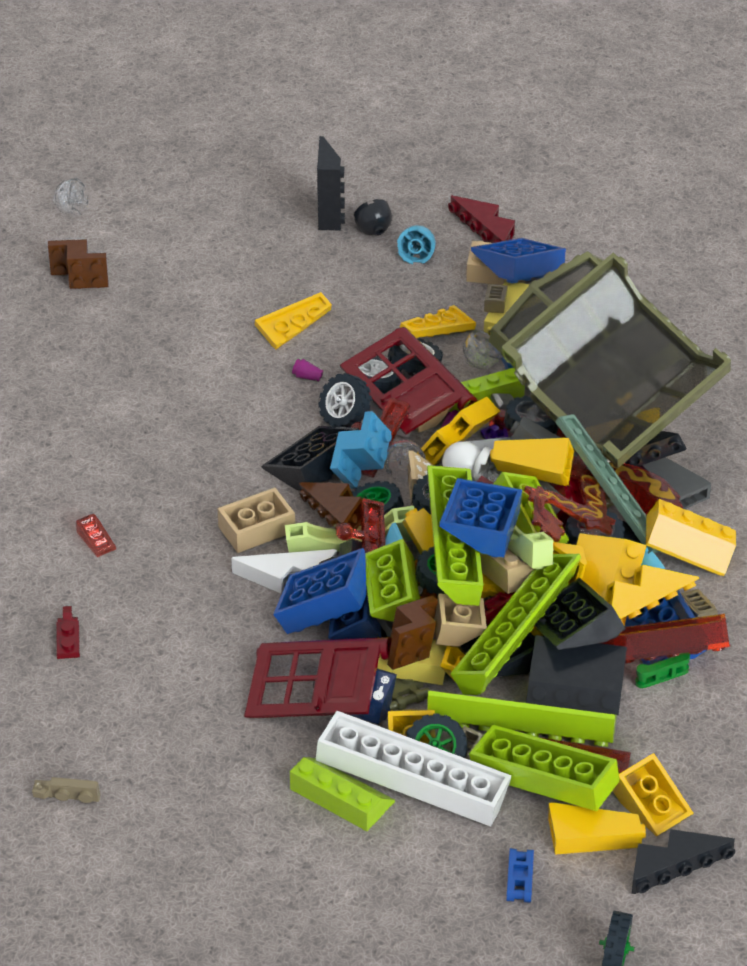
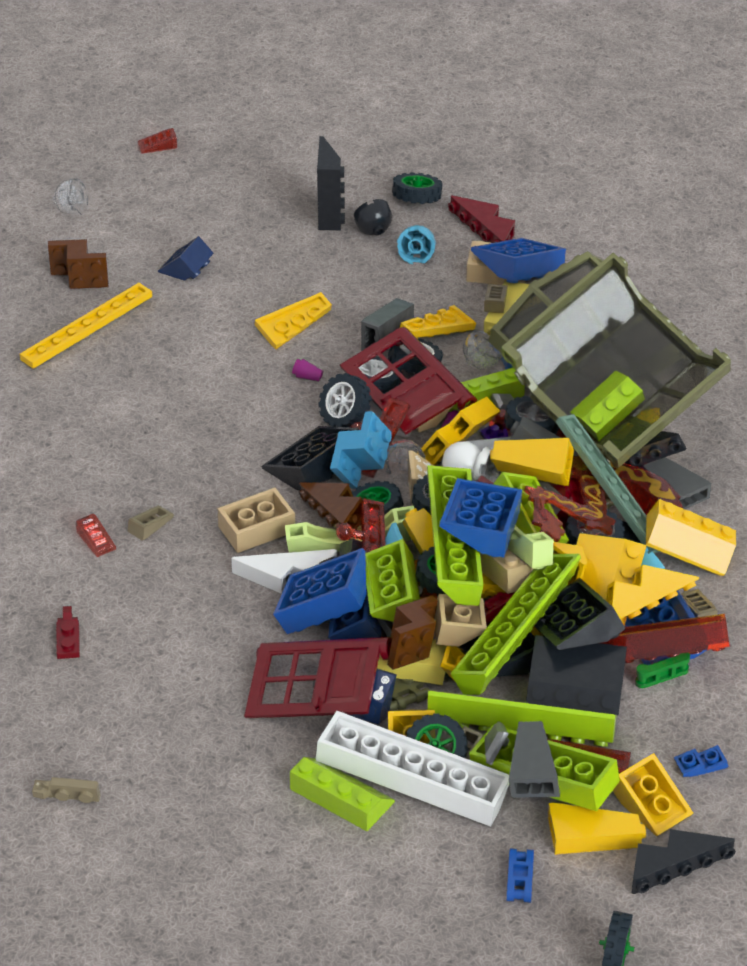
none -> yellow plate [20,283,152,369]
none -> dark tan slope [128,505,174,541]
none -> clear red slope [138,128,177,154]
none -> dark blue slope [158,236,214,281]
none -> dark grey slope [361,298,414,357]
none -> black wheel [392,172,443,204]
none -> flat silver piece [485,722,509,765]
none -> dark grey slope [508,721,560,798]
none -> lime slope [570,371,645,442]
none -> blue slope [674,745,729,777]

